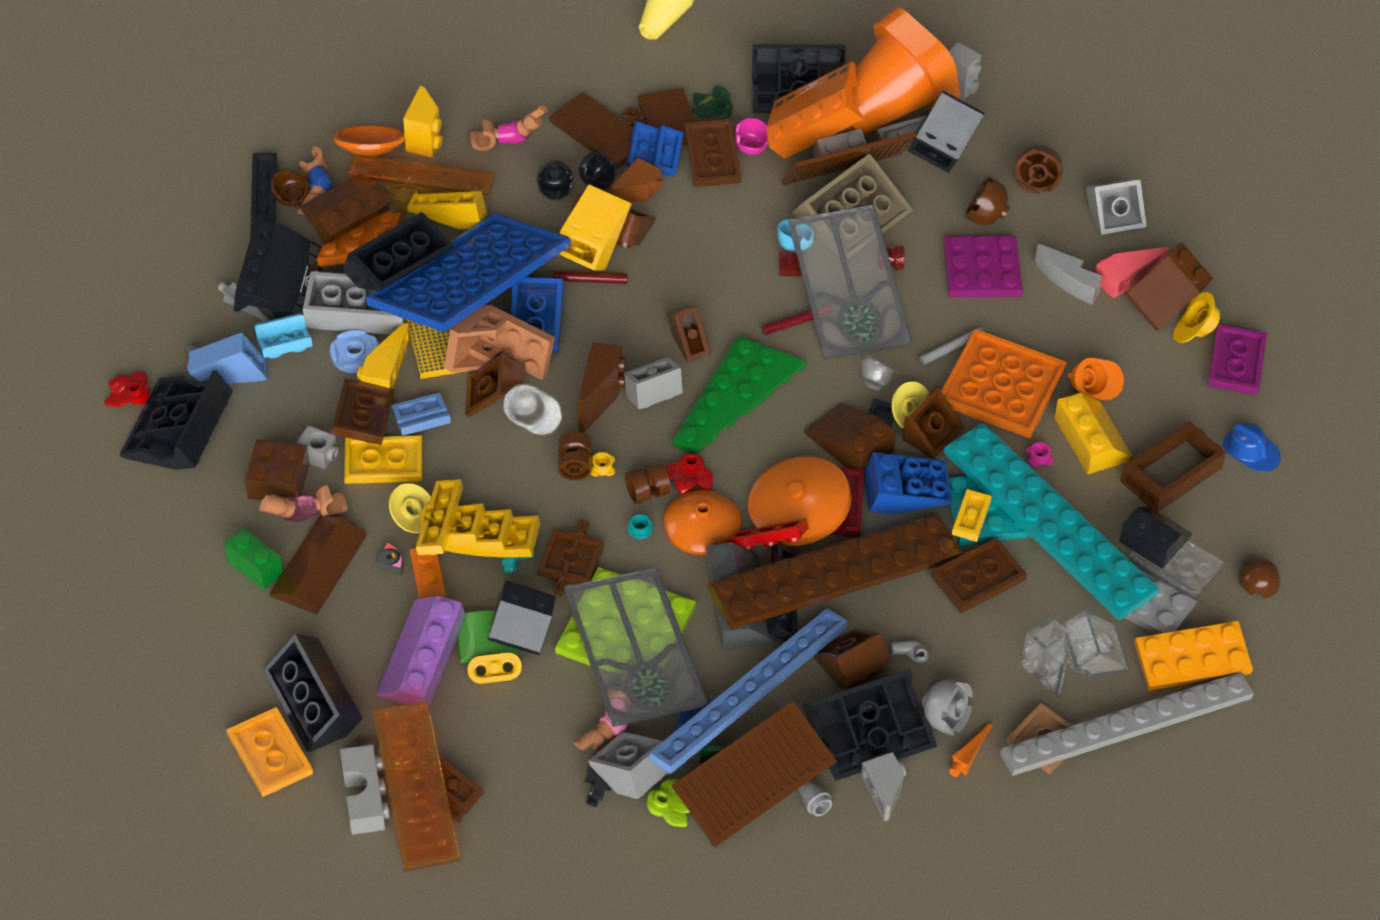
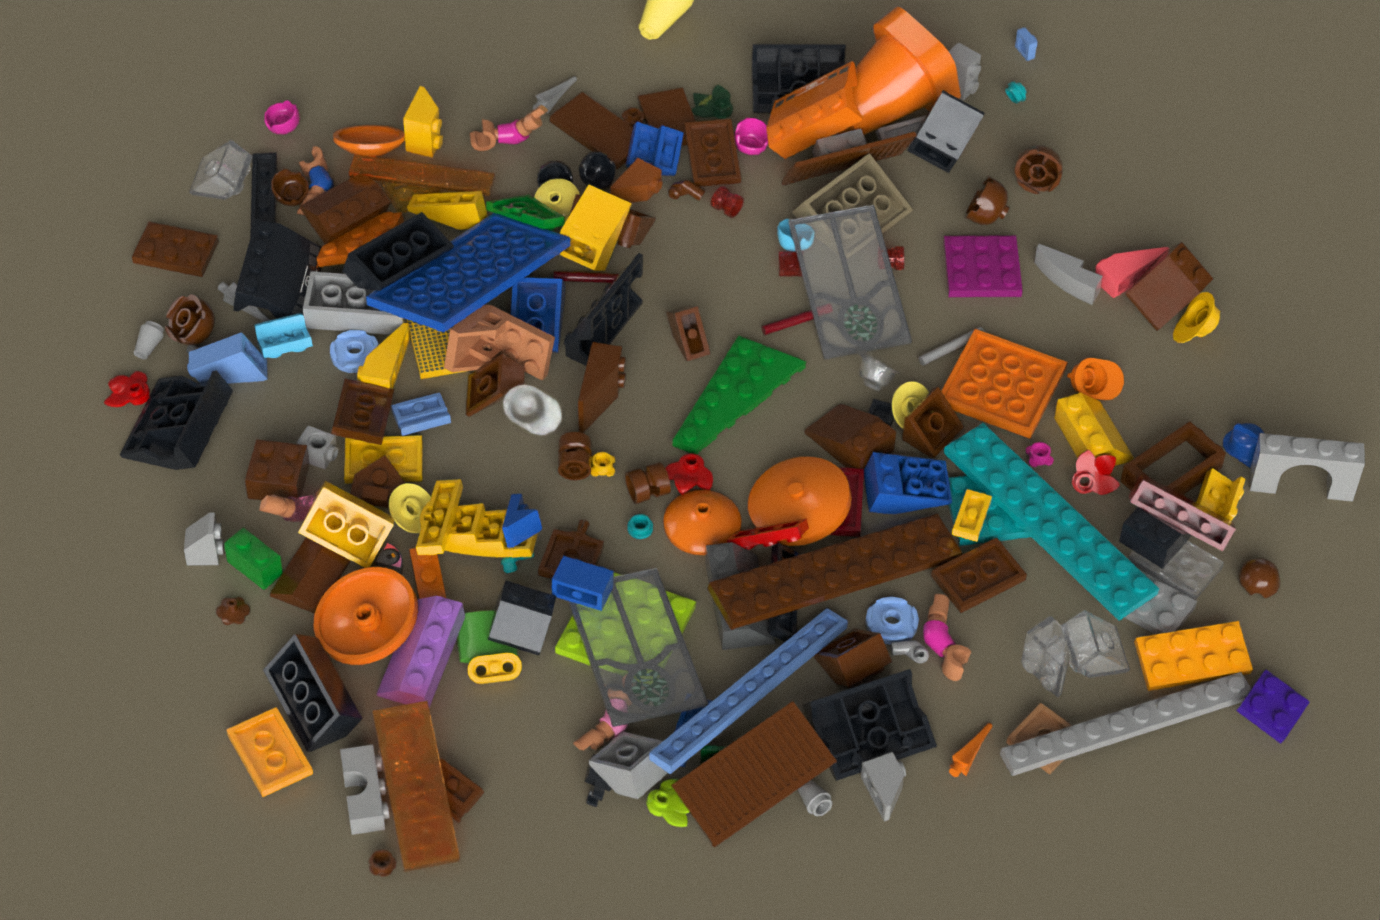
light grey brick [624,357,683,409] -> none
light grey cylinder [922,679,973,736] -> none
light grey slope [1086,179,1147,235] -> none
magenta plate [1208,324,1267,395] -> none
none -> reddish brown plate [132,222,219,277]
none -> light grey cone [133,321,164,359]
none -> reddish brown cylinder [165,294,215,345]
none -> light grey slope [184,513,224,566]
none -> clear slope [189,140,253,200]
none -> reddish brown plant [216,597,250,625]
none -> dark pink hair [264,100,300,135]
none -> yellow slope [298,481,394,568]
none -> orange dish [313,567,418,665]
none -> reddish brown plate [350,455,405,508]
none -> reddish brown plate [369,850,397,877]
none -> green wing [486,194,565,231]
none -> blue slope [502,494,542,548]
none -> light grey piece [532,76,577,114]
none -> light yellow dish [534,179,580,222]
none -> blue brick [552,556,614,611]
none -> black piece [564,253,643,366]
none -> reddish brown arm [668,180,705,201]
none -> clear red wheel [710,186,744,218]
none -> light blue tile [865,596,919,645]
none -> nougat piece [923,594,972,681]
none -> teal plate [1005,81,1027,104]
none -> medium blue plate [1015,27,1038,61]
none -> red plate [1072,450,1120,495]
none -> brick [1129,474,1236,551]
none -> yellow bracket [1196,468,1245,521]
none -> dark purple plate [1236,669,1310,744]
none -> light grey arch [1250,433,1365,501]

